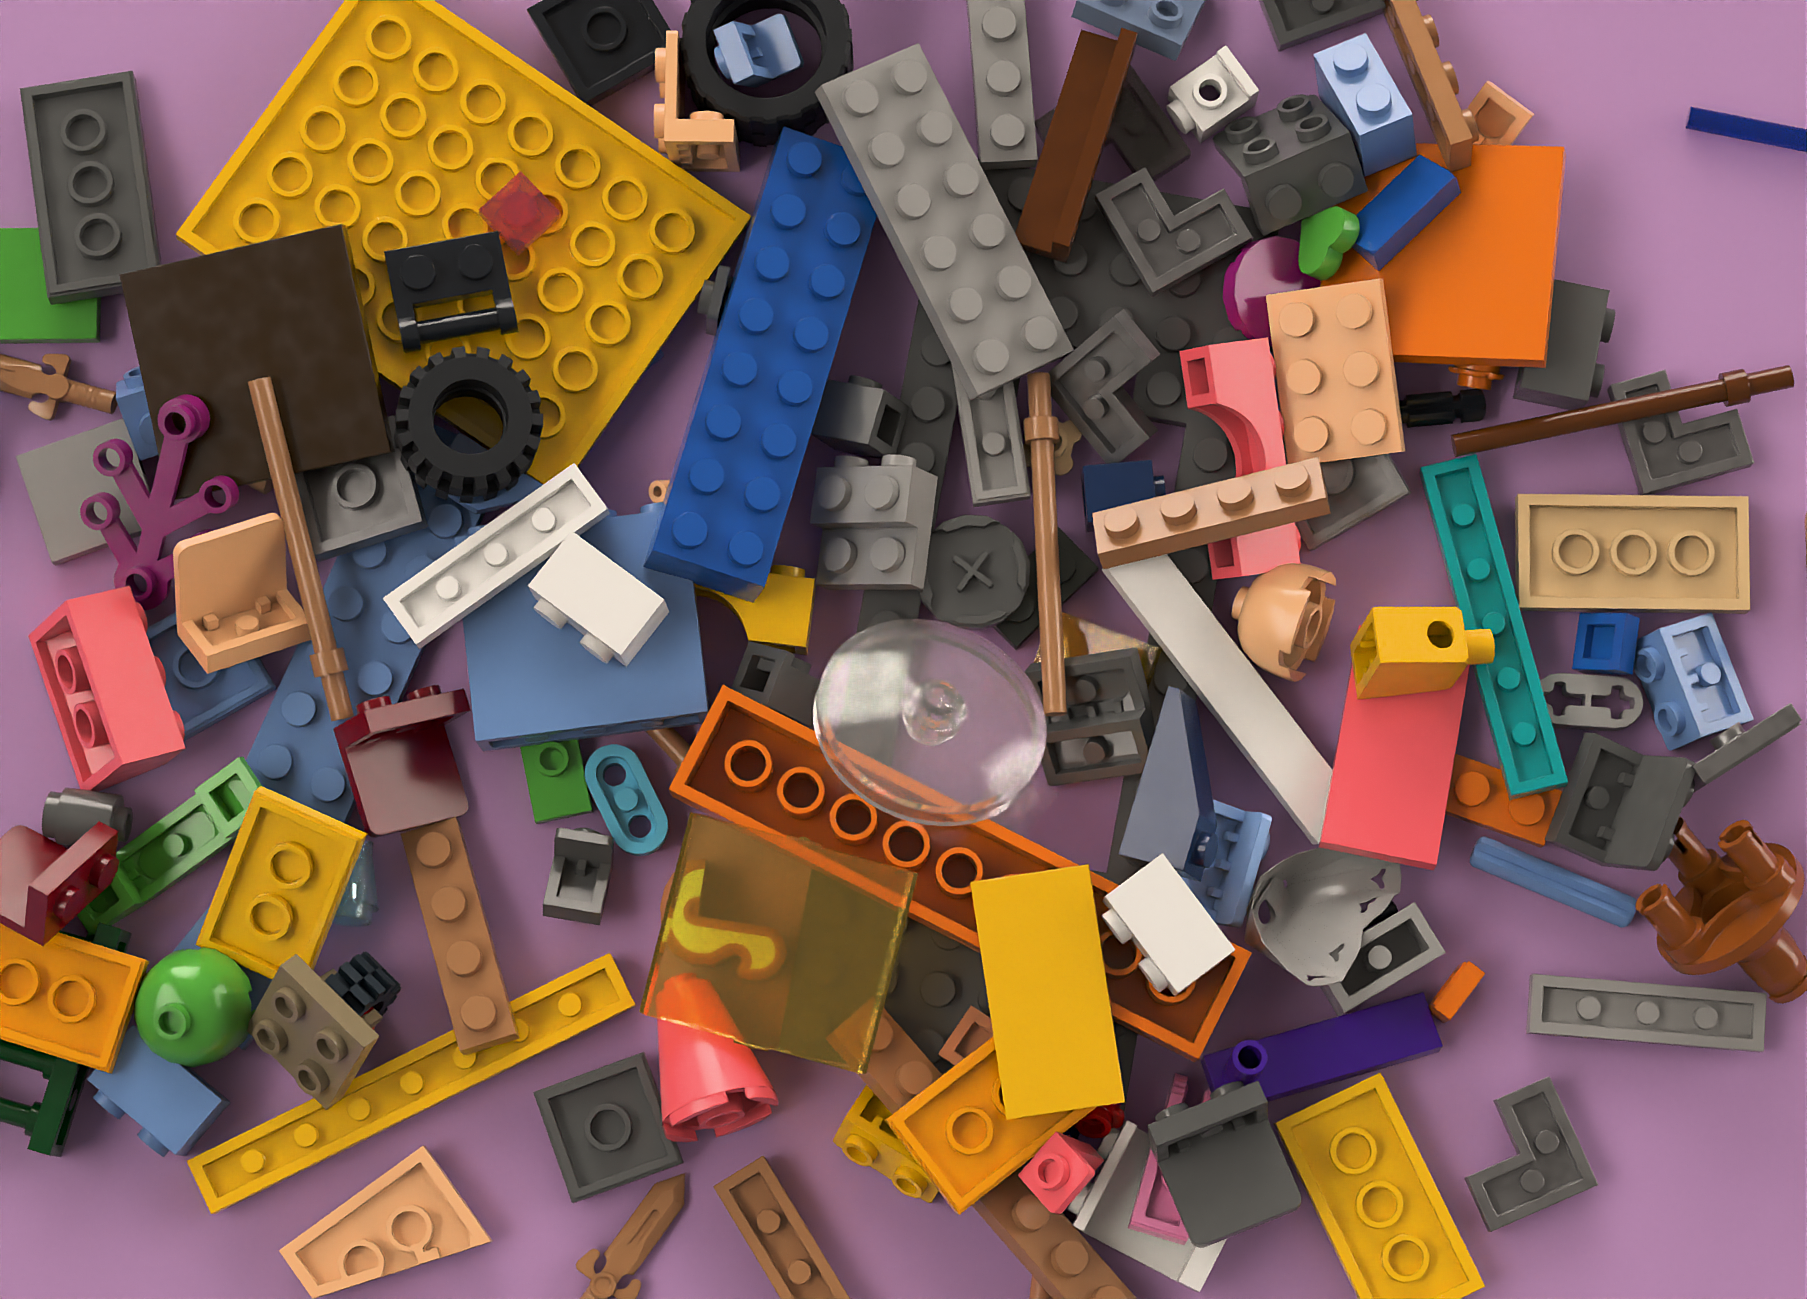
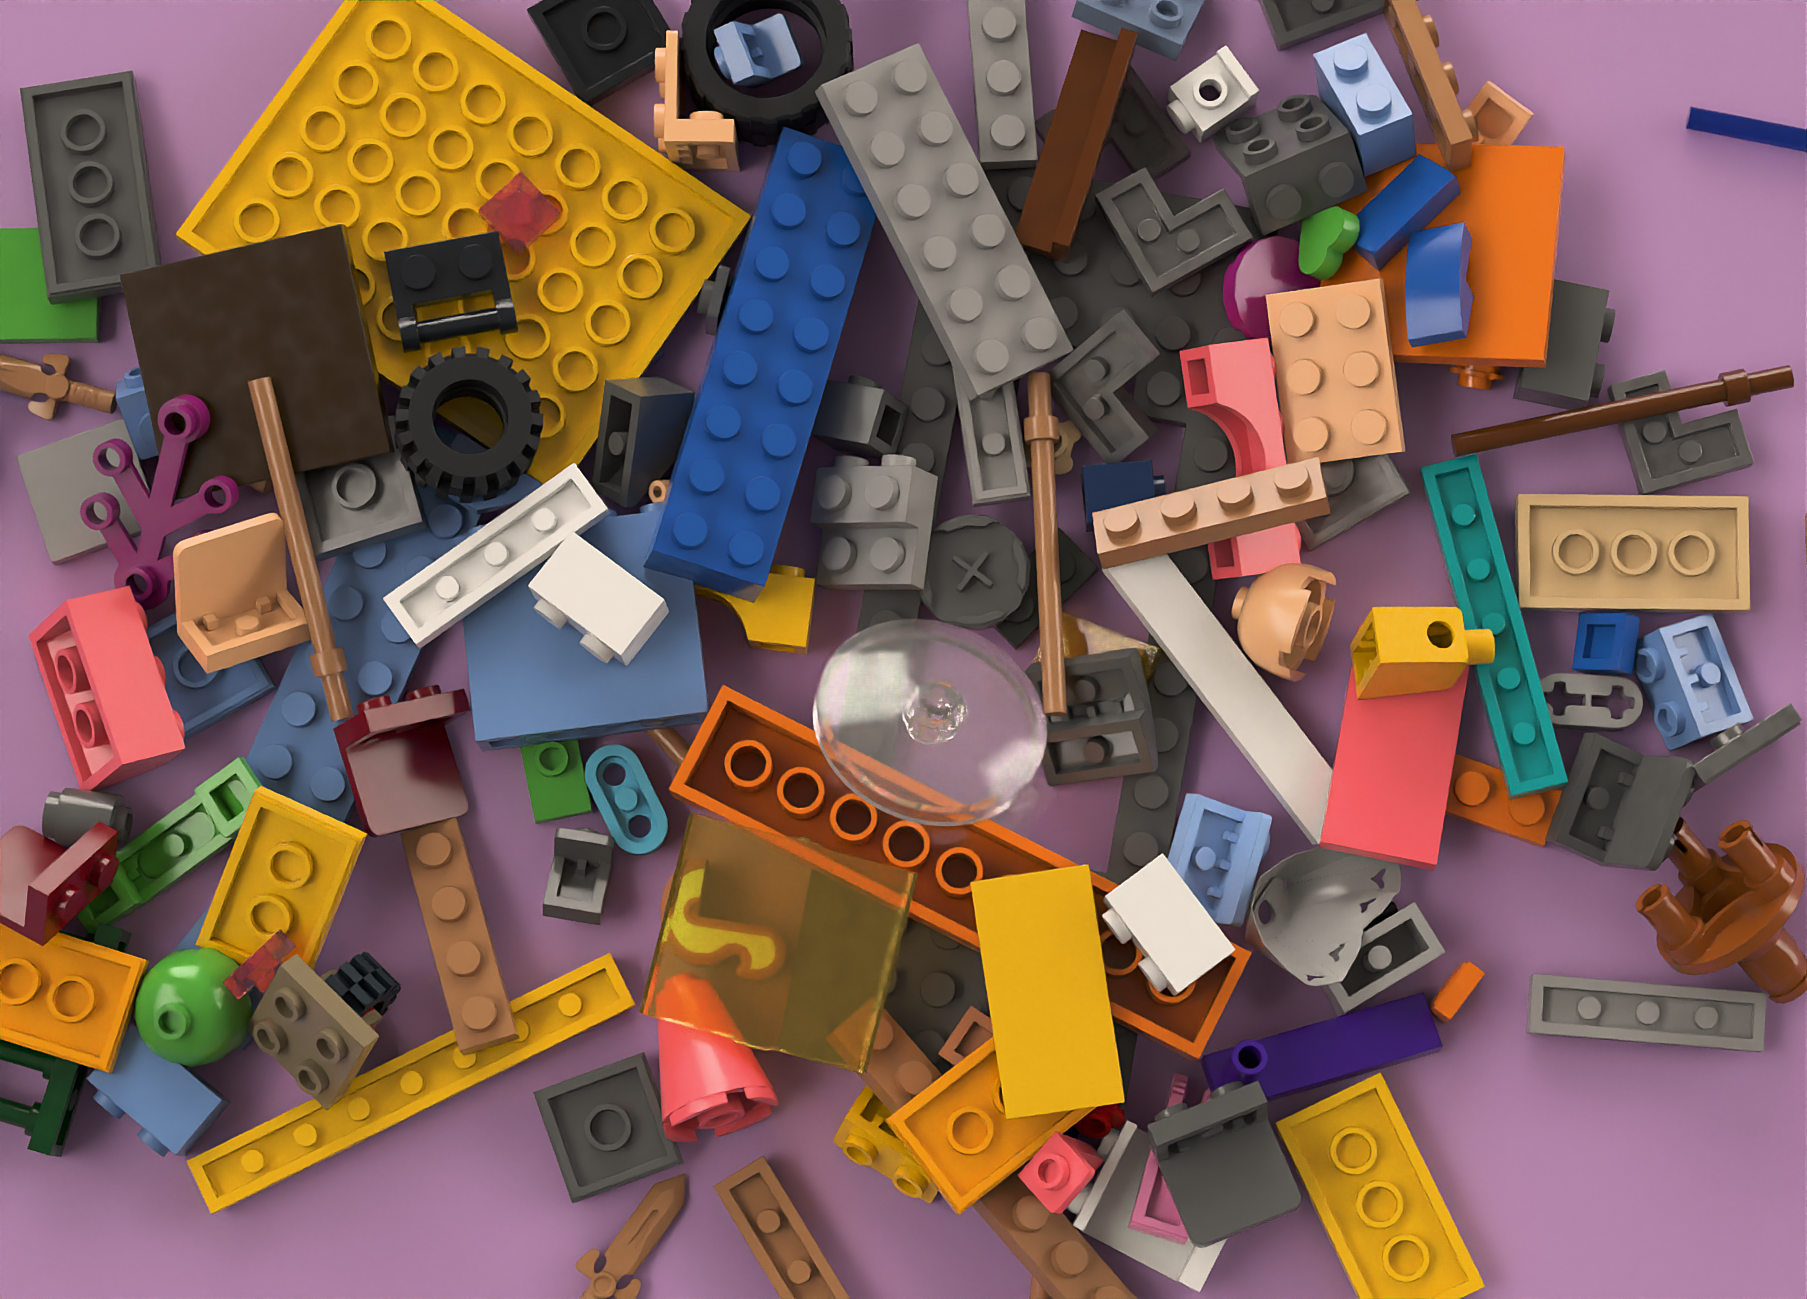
light nougat wing [279,1146,493,1299] -> none
clear light blue cone [332,839,379,927] -> none
dark grey brick [731,641,830,728] -> none
slope [1119,686,1218,882] -> none
black axle [1399,389,1486,428] -> none
flat silver plate [1464,1076,1598,1232] -> none
medium blue axle [1469,836,1637,928] -> none
none -> clear pink plate [222,929,296,1000]
none -> dark grey slope [591,376,695,508]
none -> blue slope [1405,222,1474,347]

